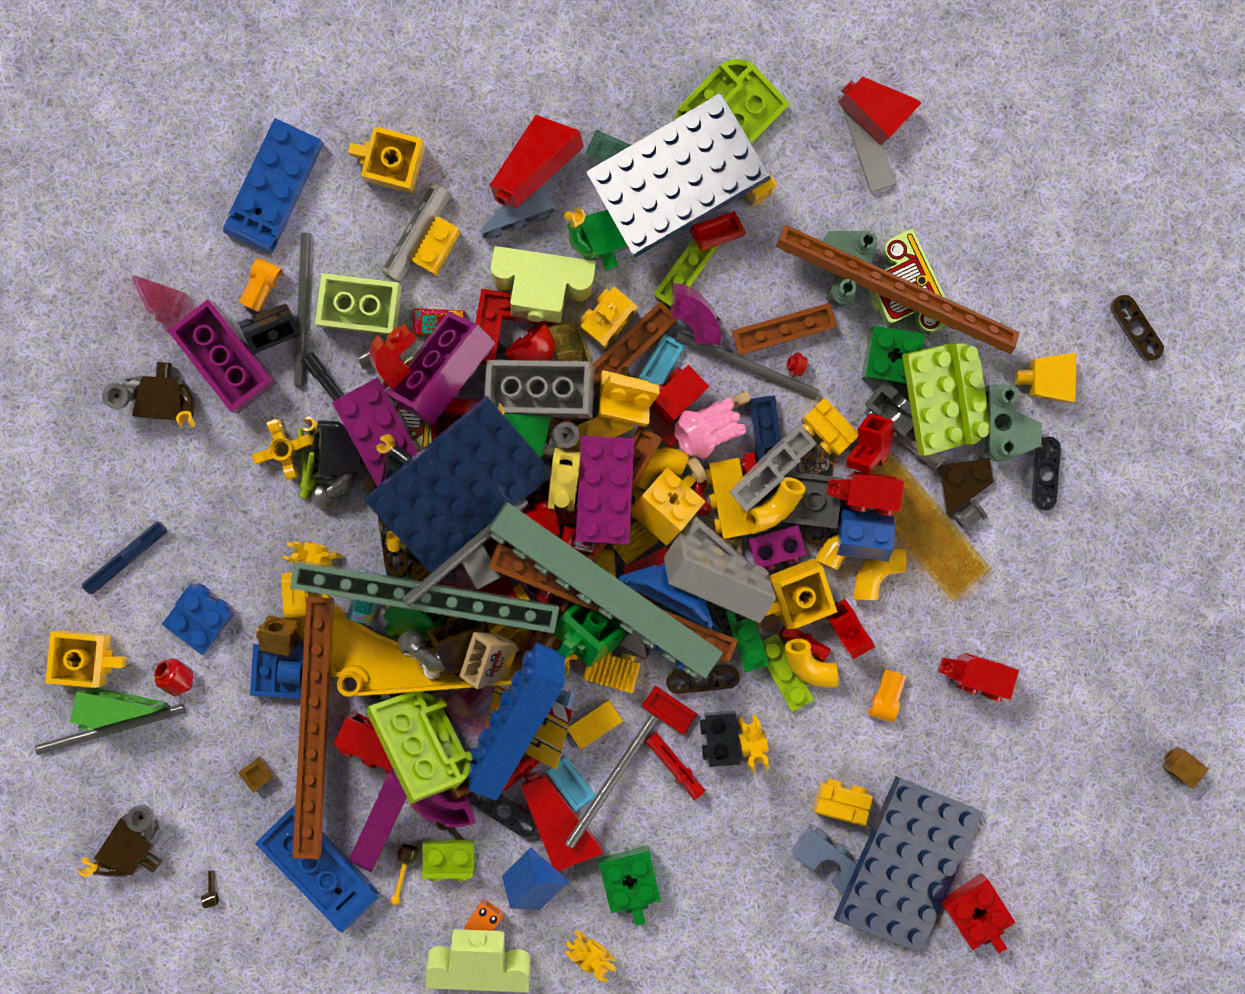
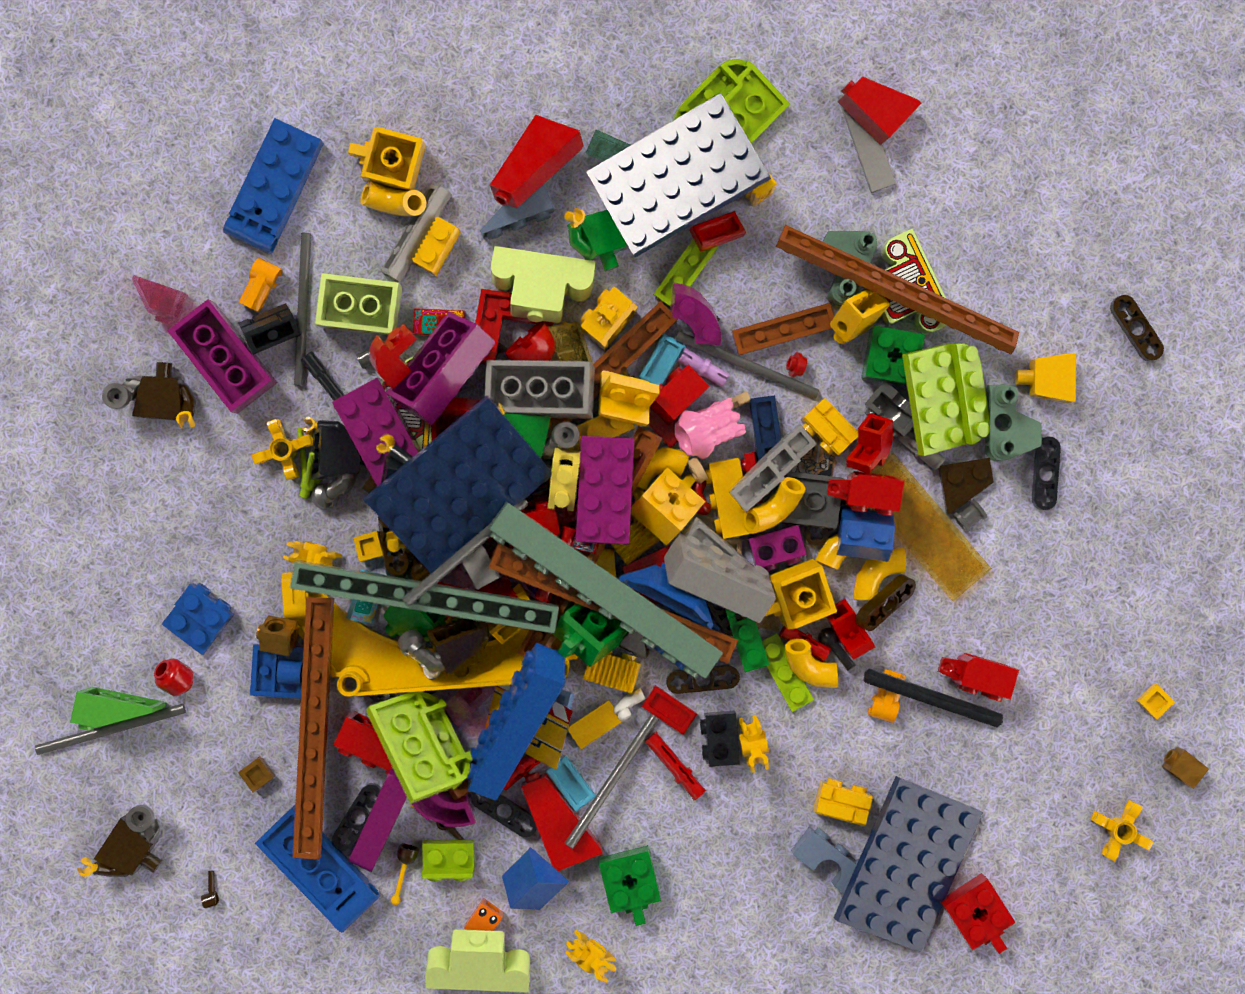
yellow hinge [45,629,127,688] -> none
dark blue axle [82,521,167,594] -> none
tan torso [460,632,520,689] -> none
none -> black beam [332,783,381,851]
none -> yellow plate [353,531,383,562]
none -> yellow cylinder [360,181,426,217]
none -> white arm [614,688,646,721]
none -> lavender pin [678,348,730,387]
none -> black bar [818,628,856,671]
none -> yellow torso [830,289,891,344]
none -> dark brown beam [855,574,916,631]
none -> black axle [863,668,1003,728]
none -> yellow pin [1090,800,1154,862]
none -> yellow plate [1136,683,1175,720]

